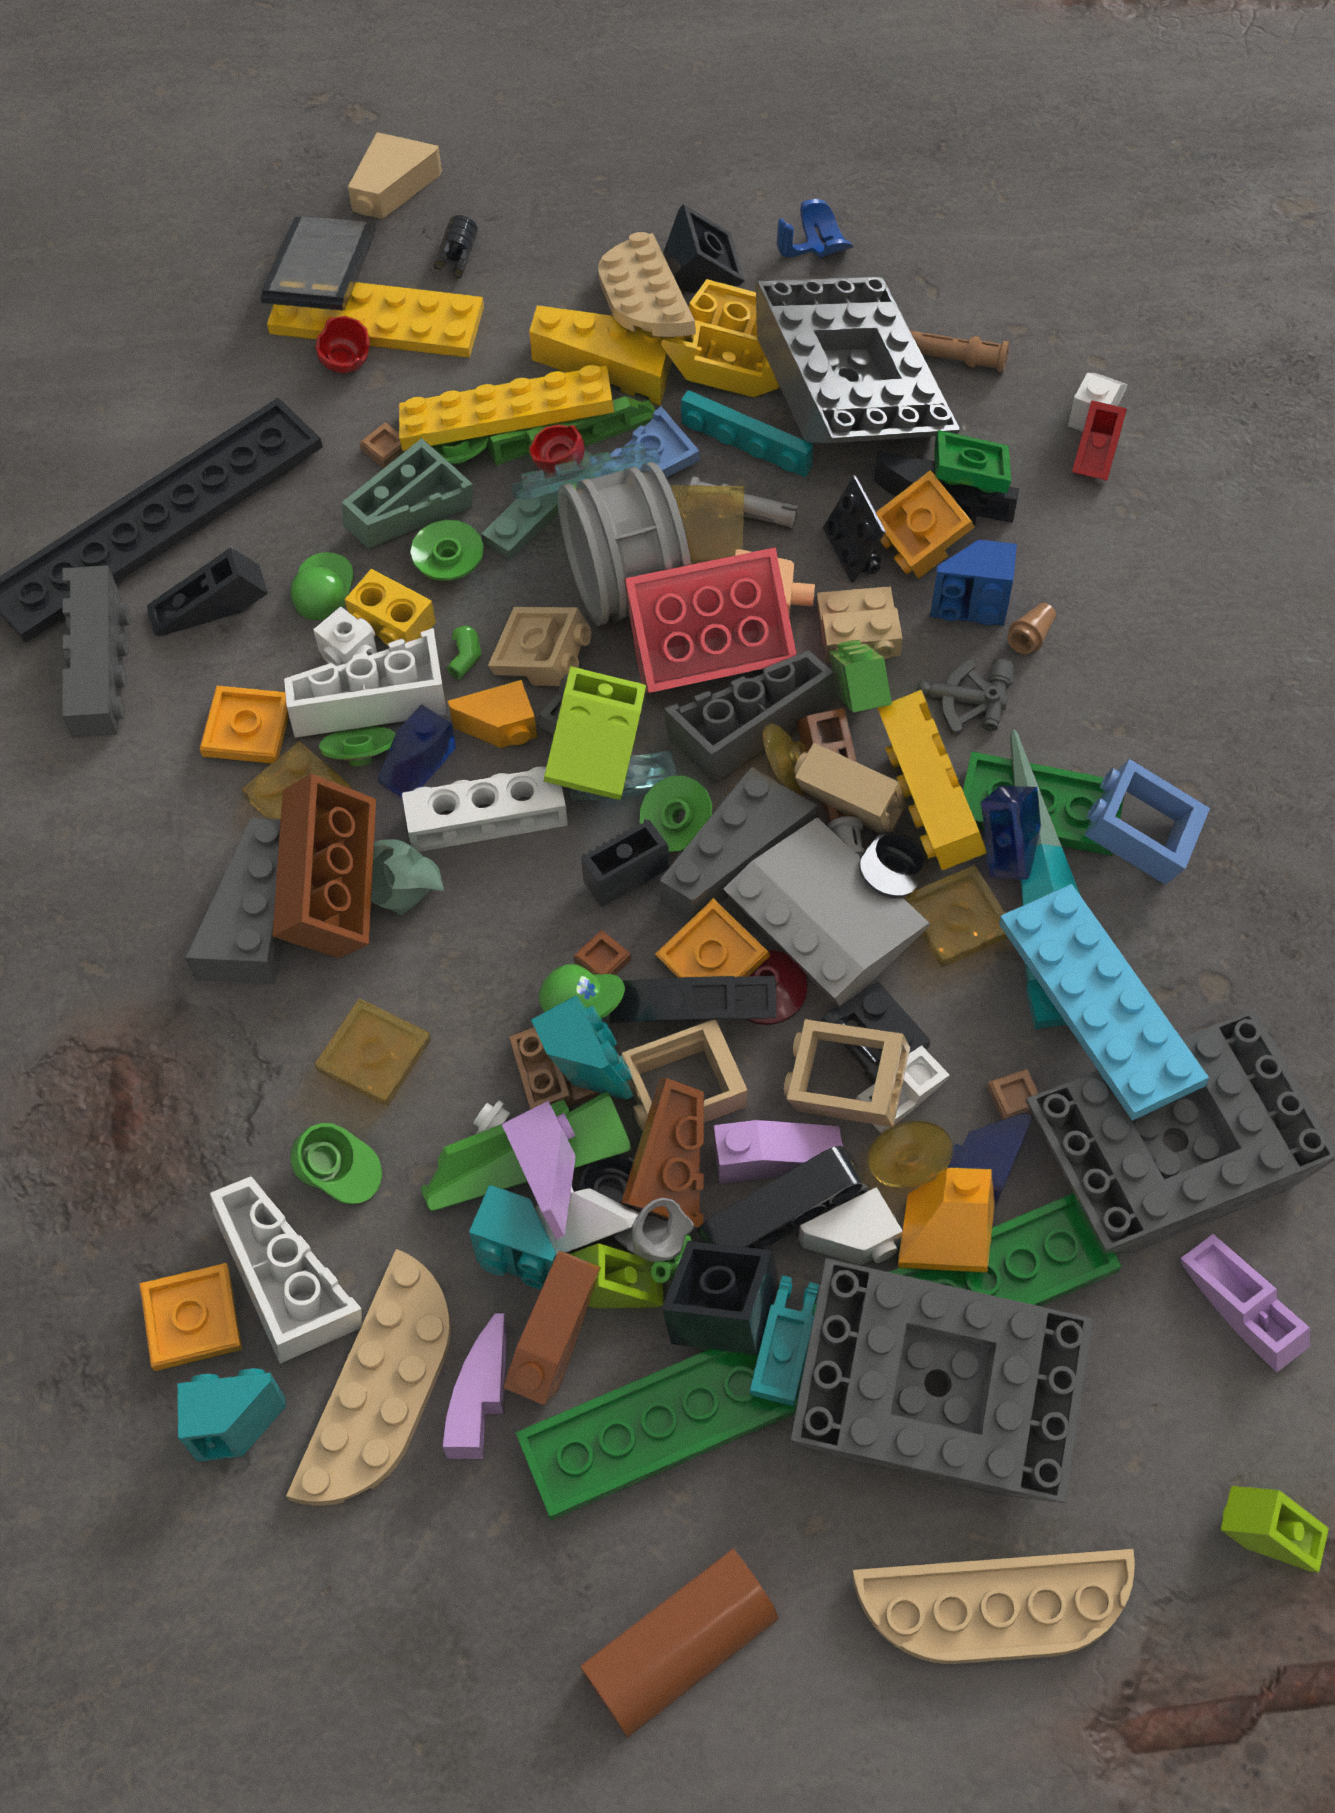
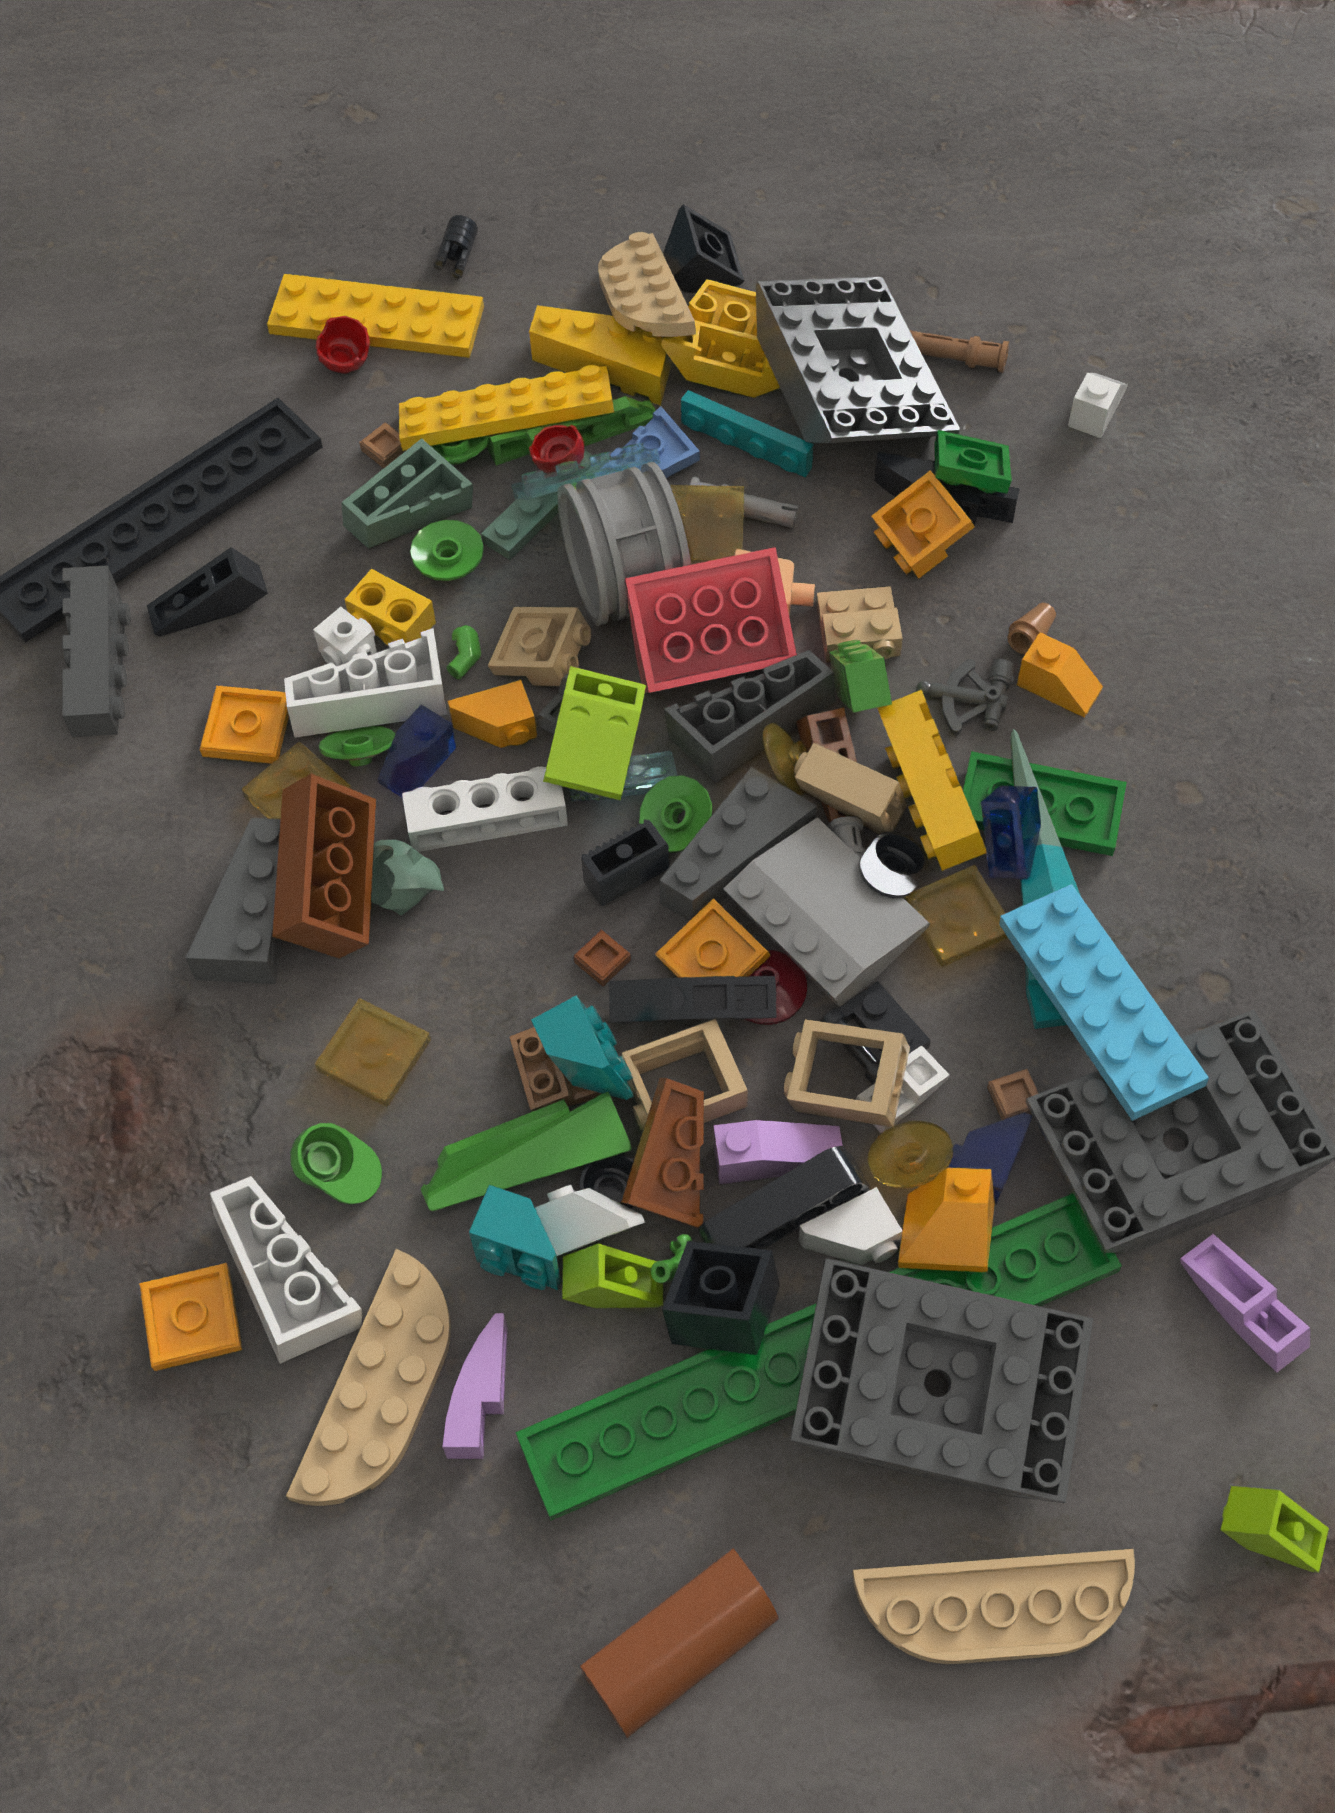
teal slope [177,1368,286,1462] -> none
clear piece [260,216,376,311] -> none
bright green cap [290,552,354,620] -> none
tan slope [348,132,442,219] -> none
white plate [473,1101,511,1134] -> none
lavender slope [502,1101,576,1240] -> none
dark orange slope [503,1251,601,1405] -> none
bright green cap [538,964,625,1019] -> none
light grey piece [615,1197,694,1262] -> none
teal hinge [750,1275,819,1406] -> none
blue helmet [776,199,854,258] -> none
black hinge [823,476,886,582] -> none
blue slope [930,540,1017,625] -> none
red slope [1072,400,1127,481] -> none
medium blue window [1084,759,1210,885] -> none
none -> light orange slope [1017,632,1103,718]

